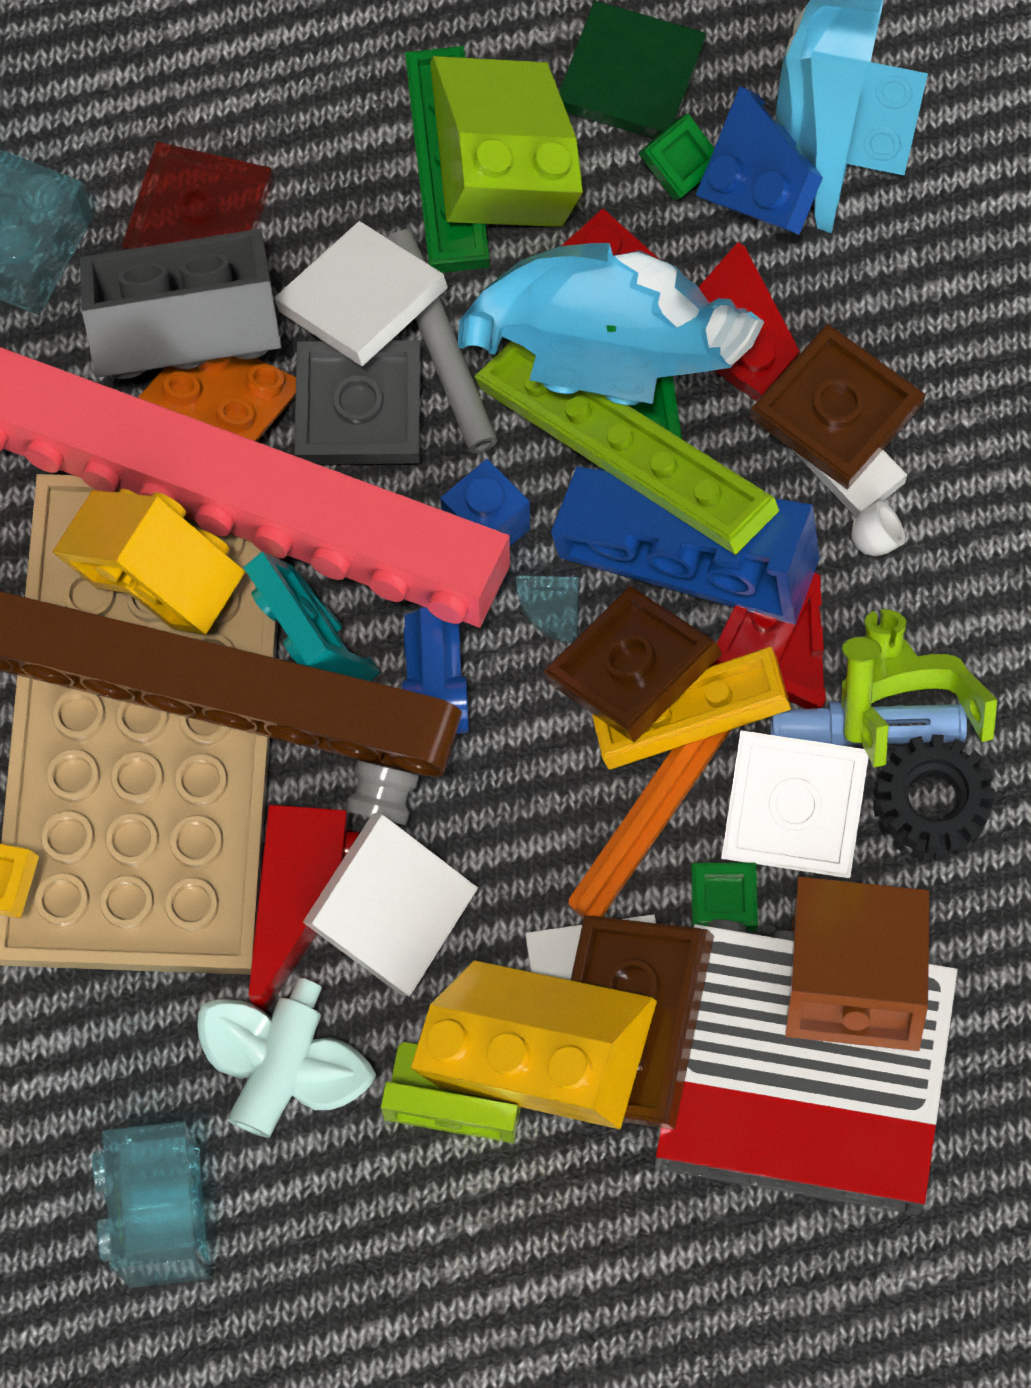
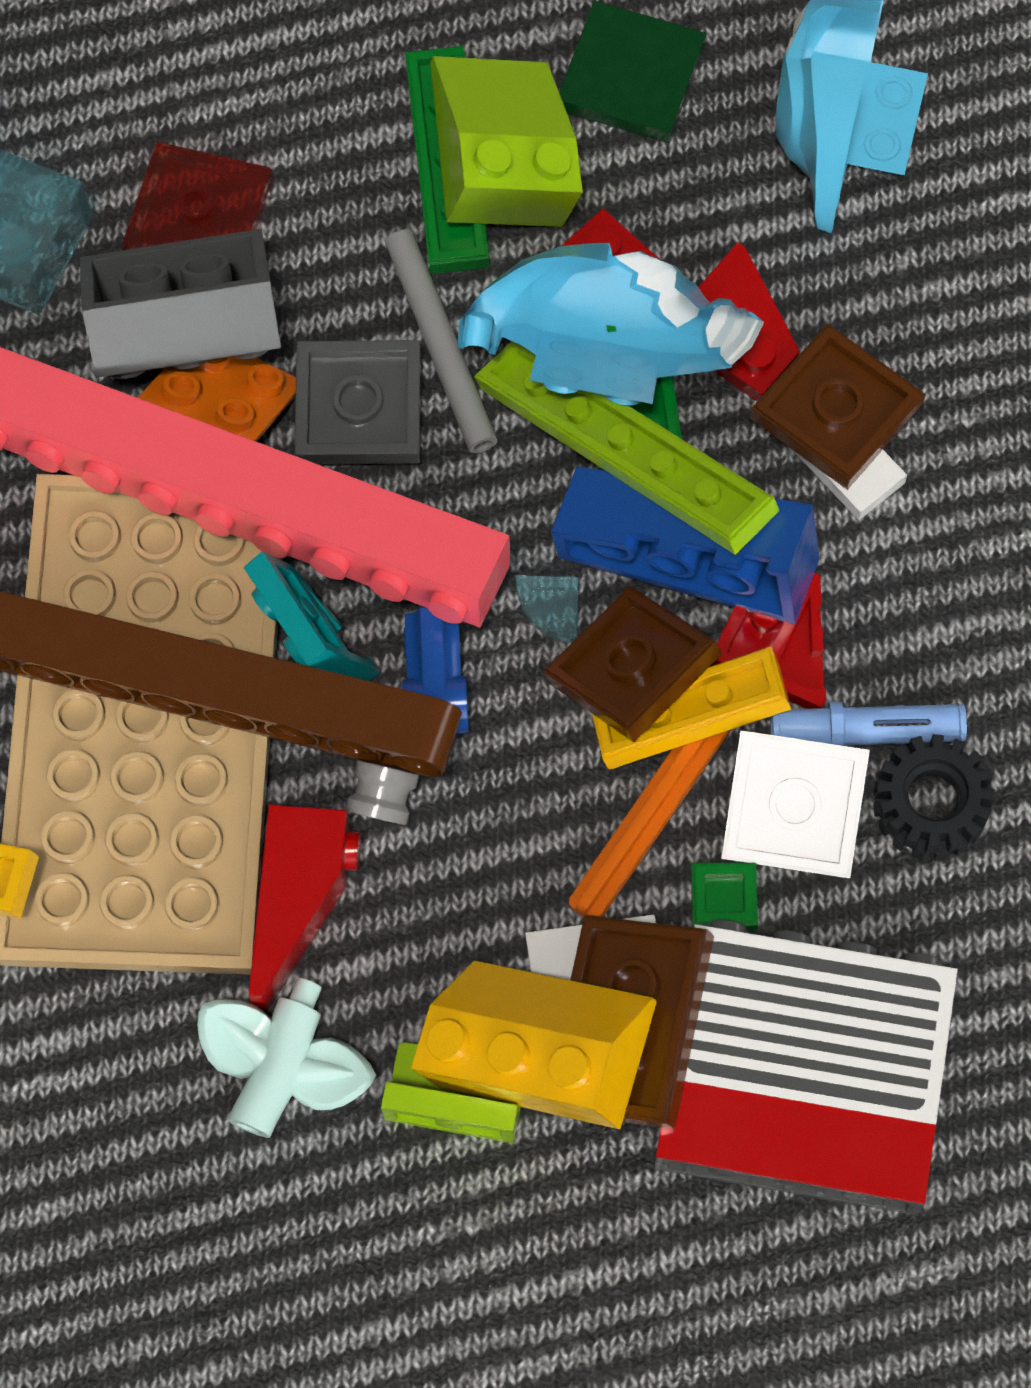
yellow brick [52,489,246,635] -> none
clear light blue brick [92,1121,210,1288] -> none
white tile [274,221,448,366] -> none
white tile [303,813,478,997] -> none
blue brick [440,459,530,546] -> none
green tile [638,113,714,200] -> none
blue wing [695,86,823,235] -> none
dark orange panel [785,877,929,1051] -> none
lime piece [841,609,997,768] -> none
white hinge [851,501,905,556] -> none

